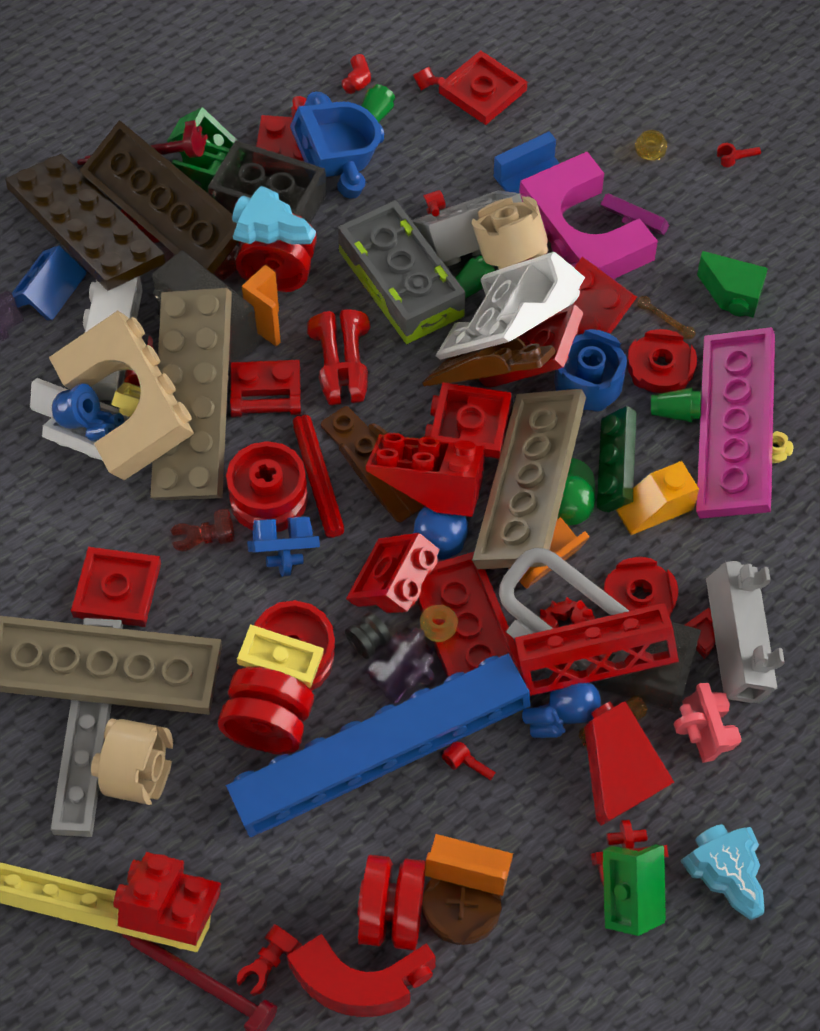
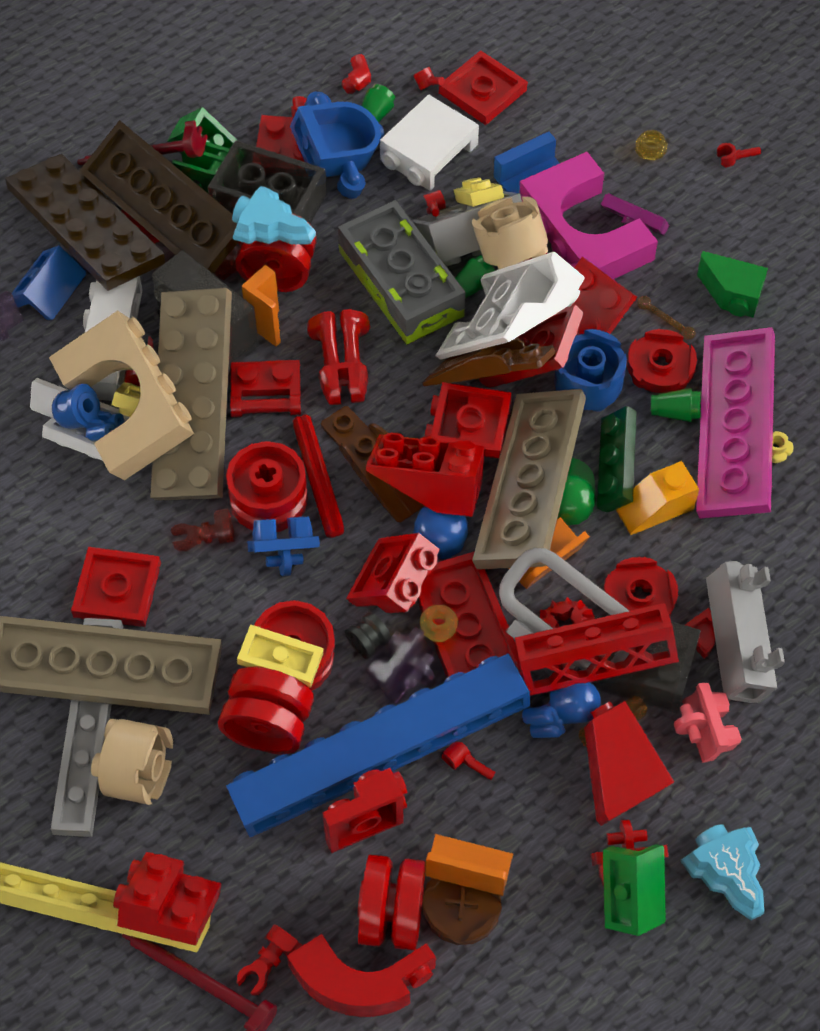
none -> red plate [322,768,407,853]
none -> white panel [380,95,479,191]
none -> light yellow plate [453,177,504,207]

